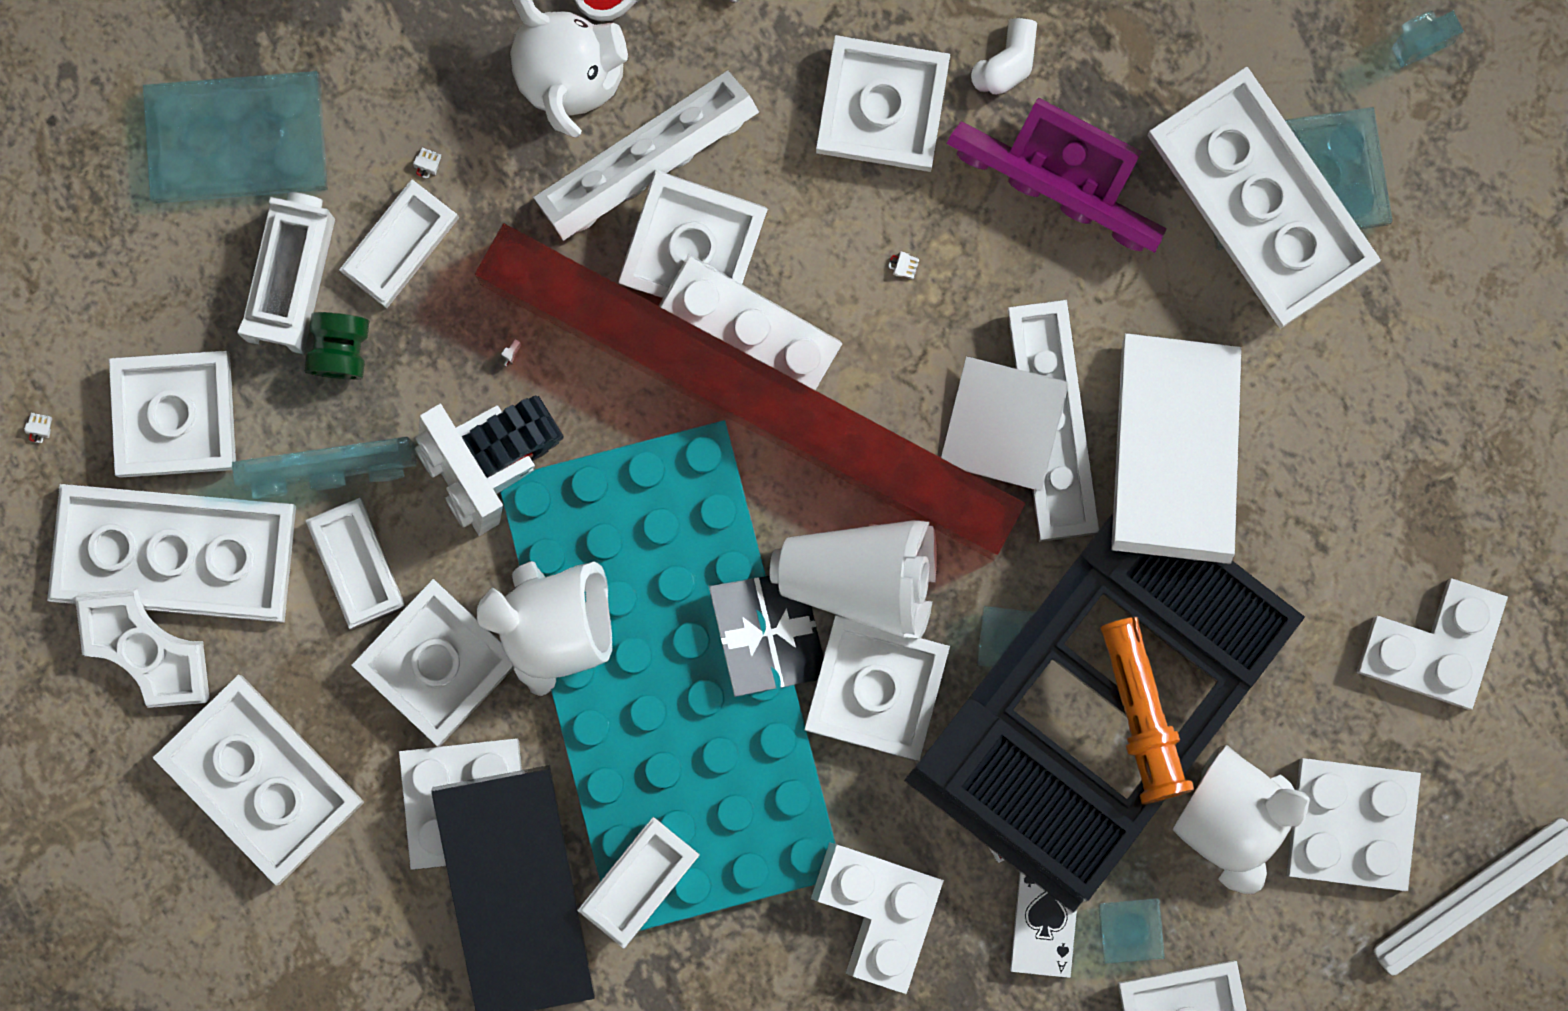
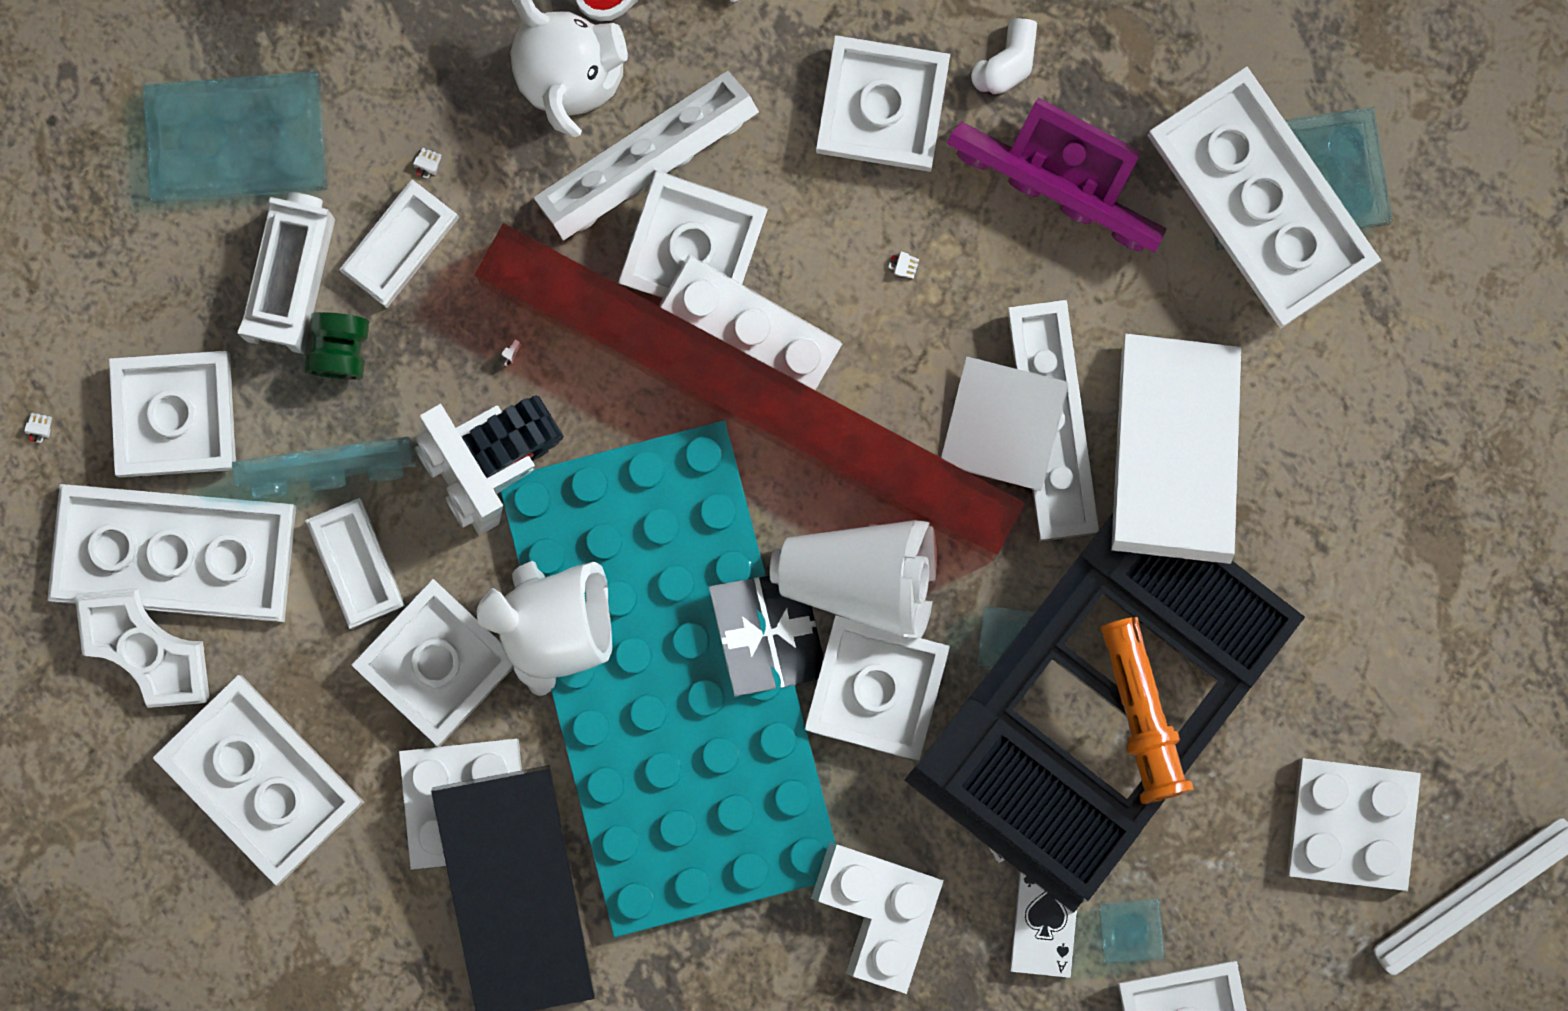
white tile [577,817,700,948] -> none
white piece [1173,745,1310,894] -> none
white plate [1356,578,1508,710] -> none
clear light blue plate [1391,10,1464,68] -> none

